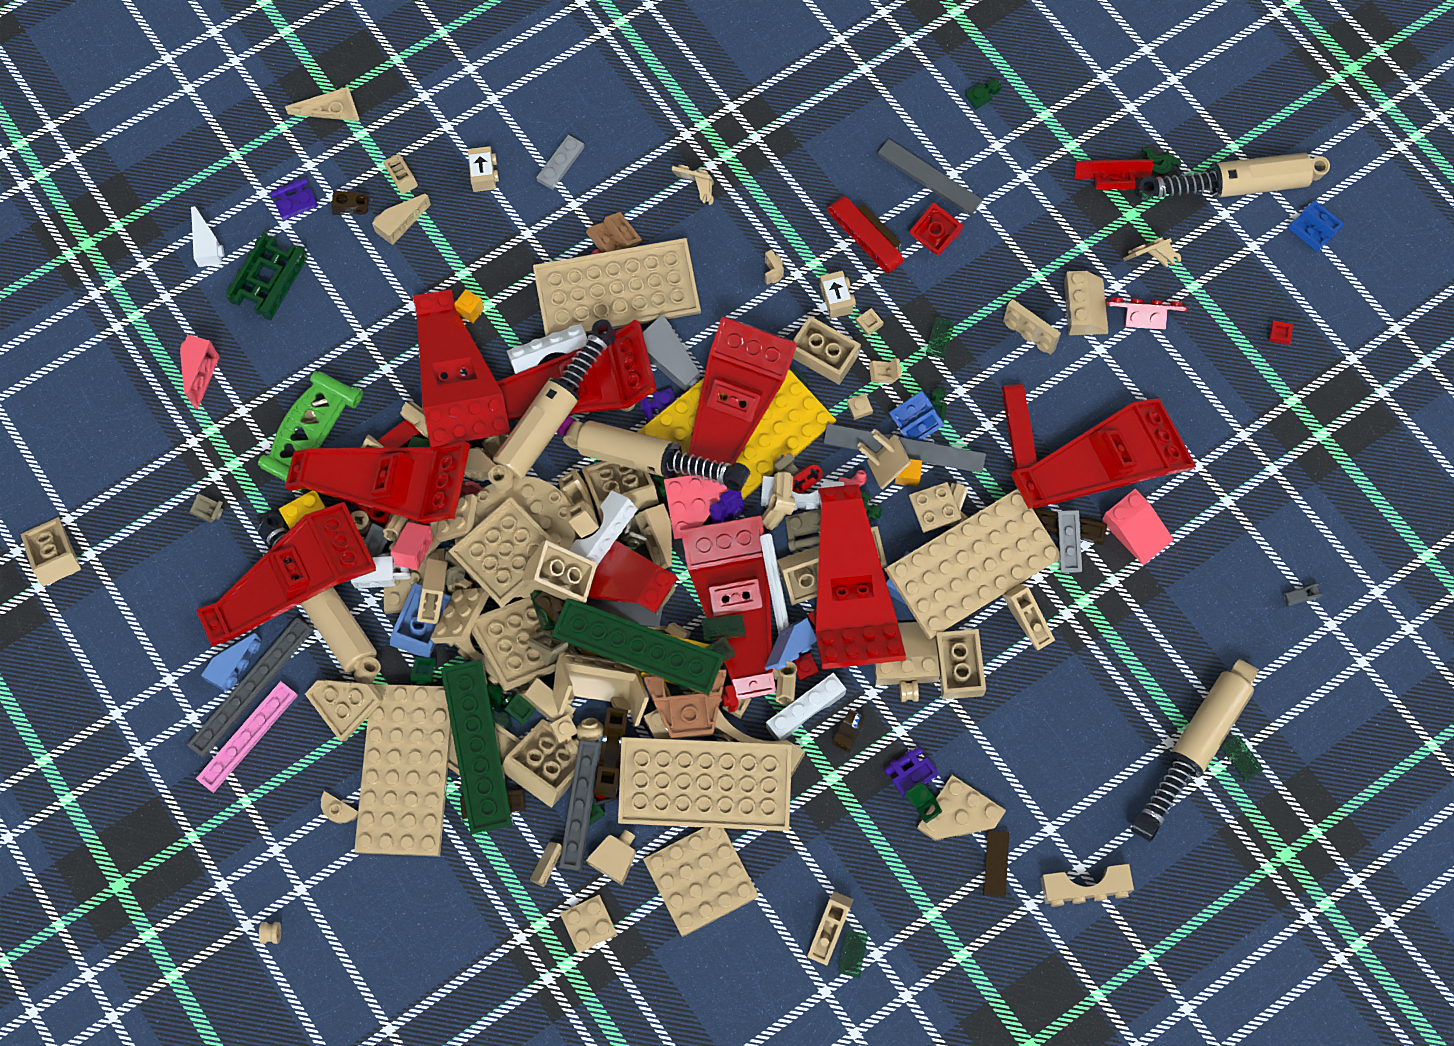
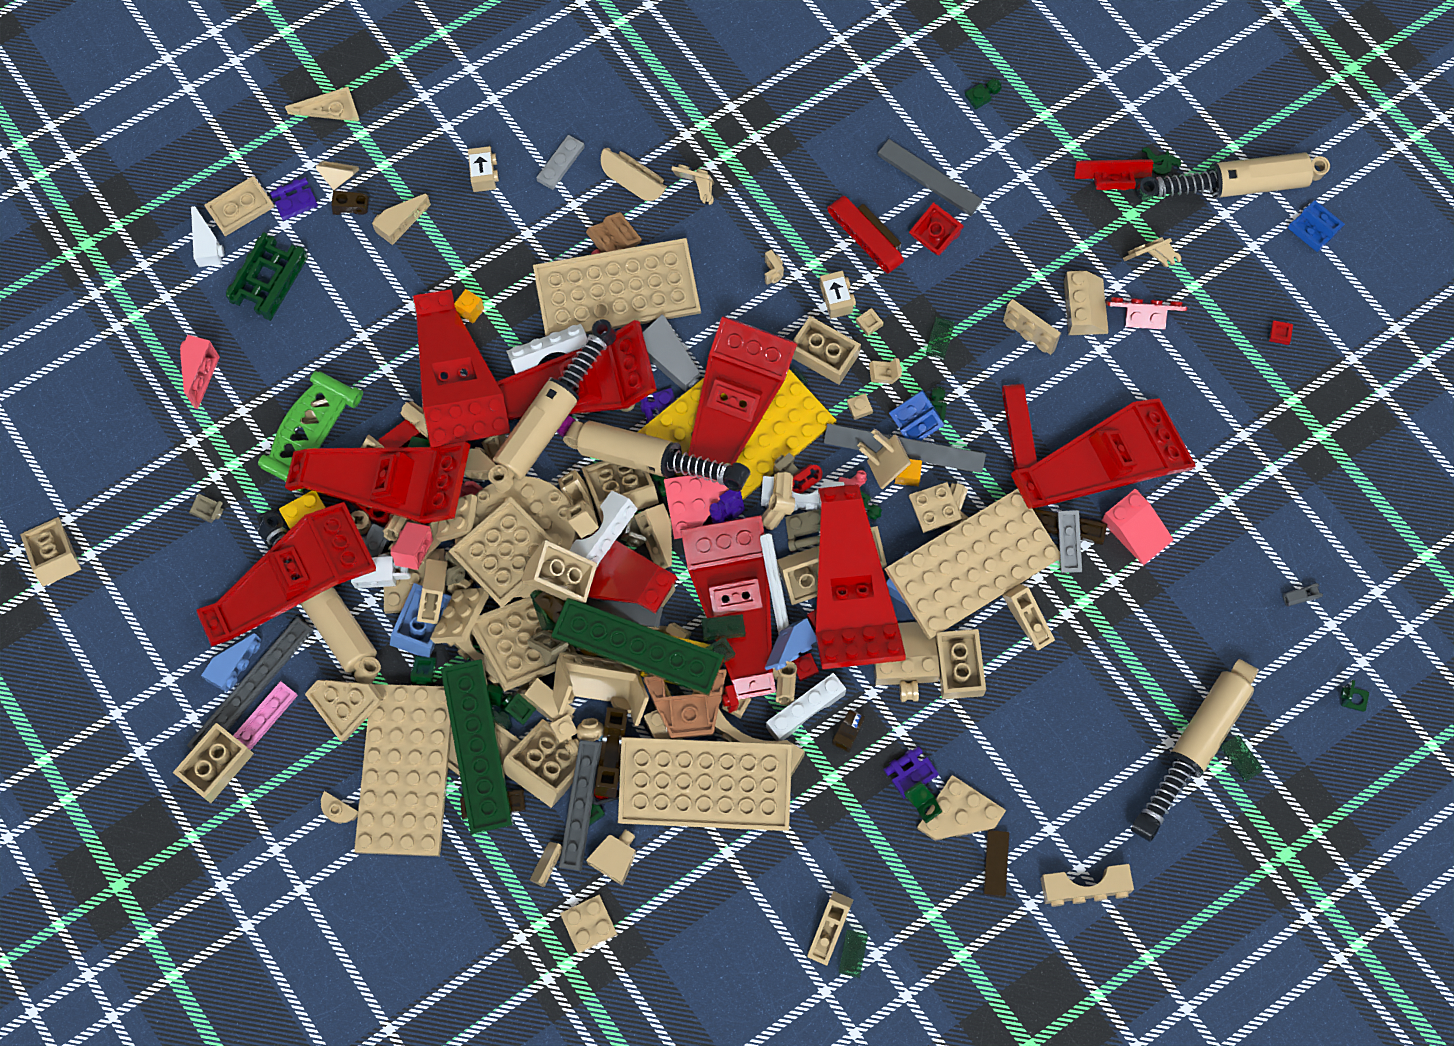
tan wheel [259,922,281,944] -> none
tan slope [383,154,418,194] -> none
tan plate [643,827,759,937] -> none
none -> tan brick [173,723,254,803]
none -> tan plate [204,176,274,236]
none -> tan slope [316,161,359,190]
none -> tan brick [601,148,667,201]
none -> dark green bracket [1340,680,1369,712]

